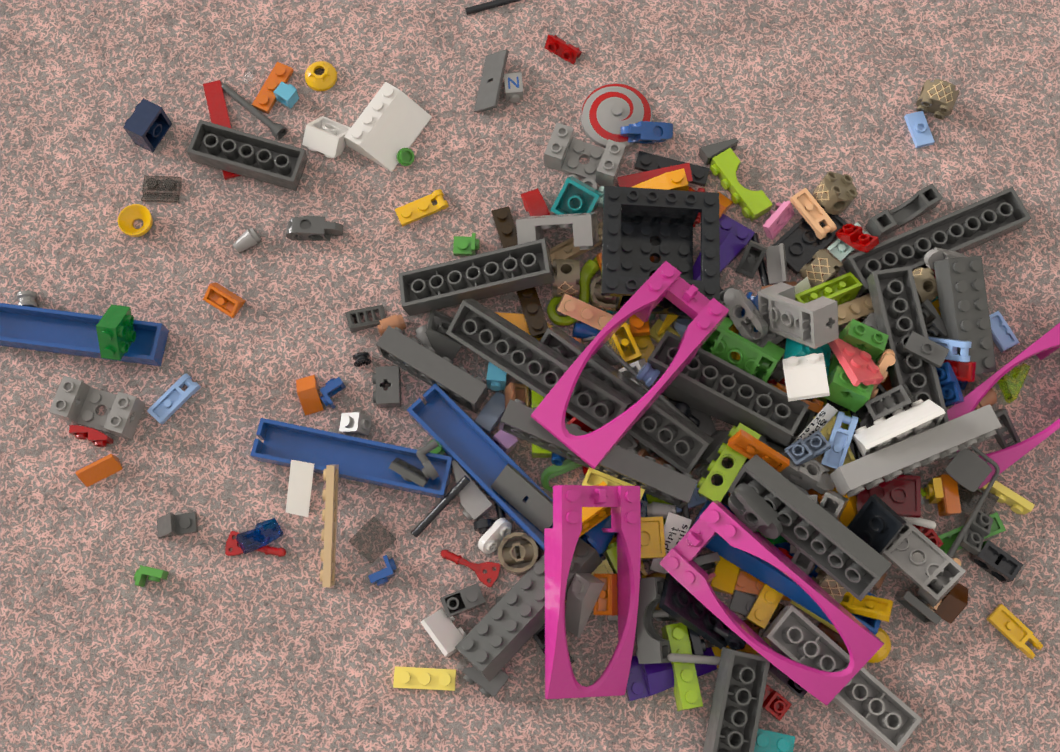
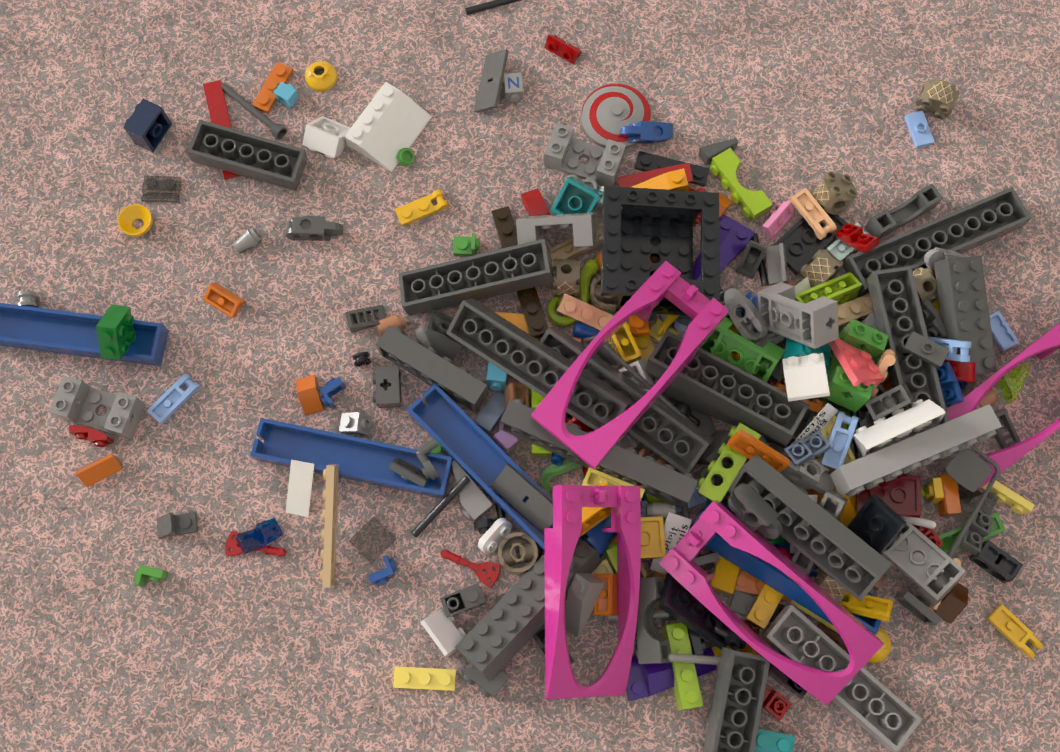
medium blue wheel [636,362,660,387] -> none

